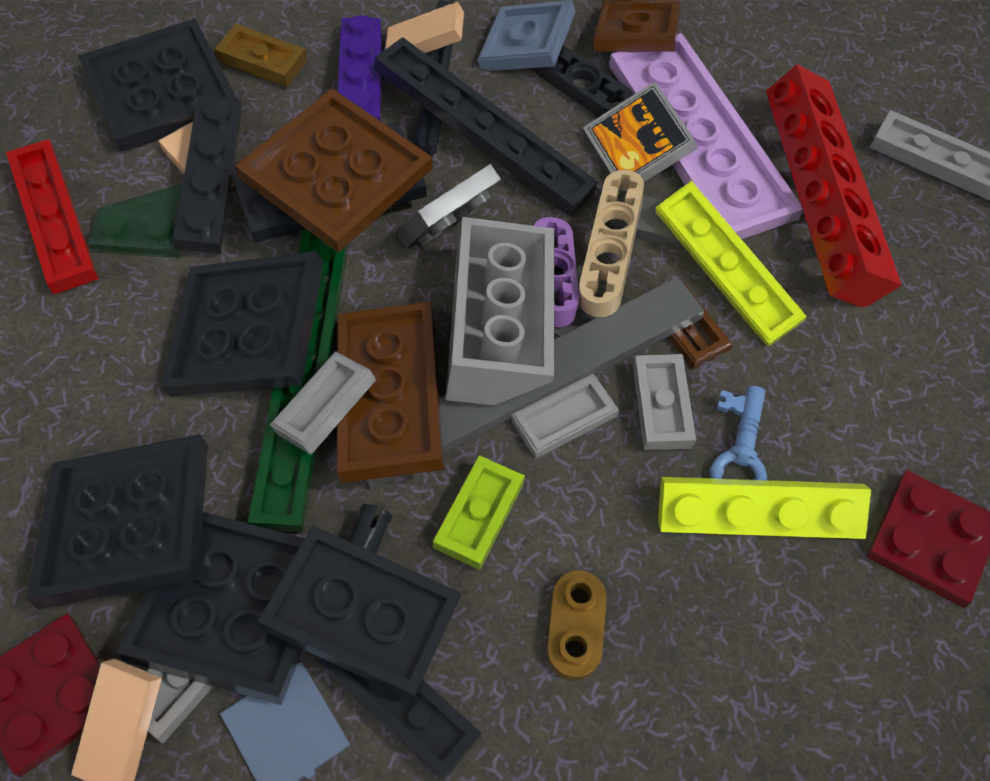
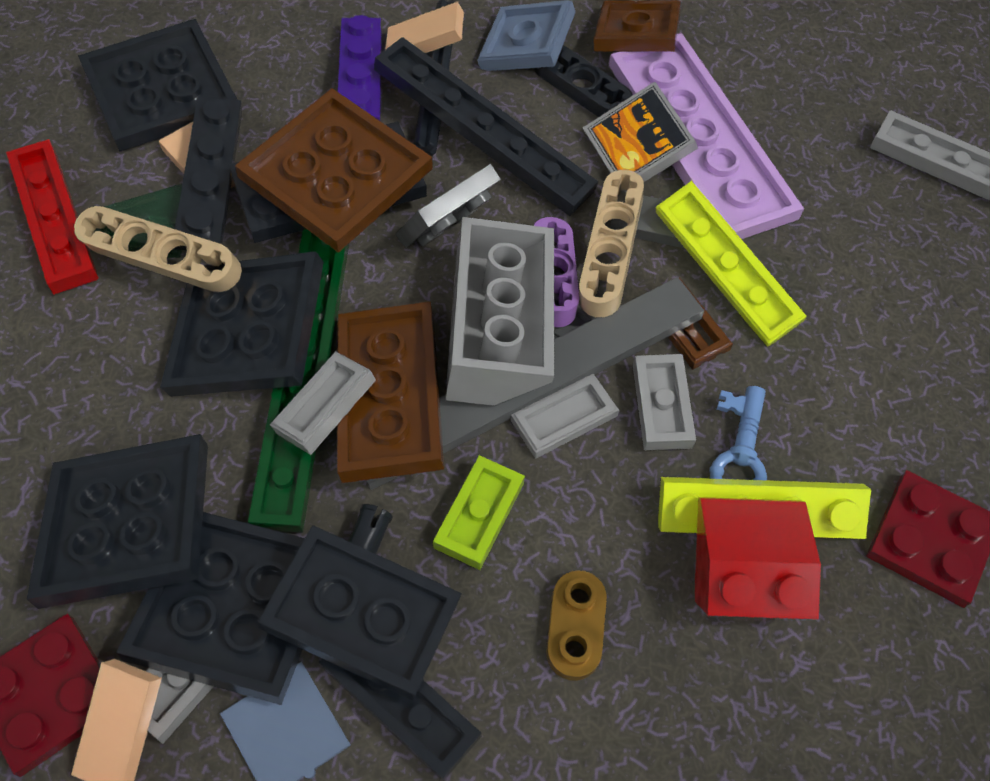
pearl gold plate [214,23,307,87] -> none
red brick [766,64,902,307] -> none
none -> tan beam [74,206,242,292]
none -> red slope [695,497,821,619]

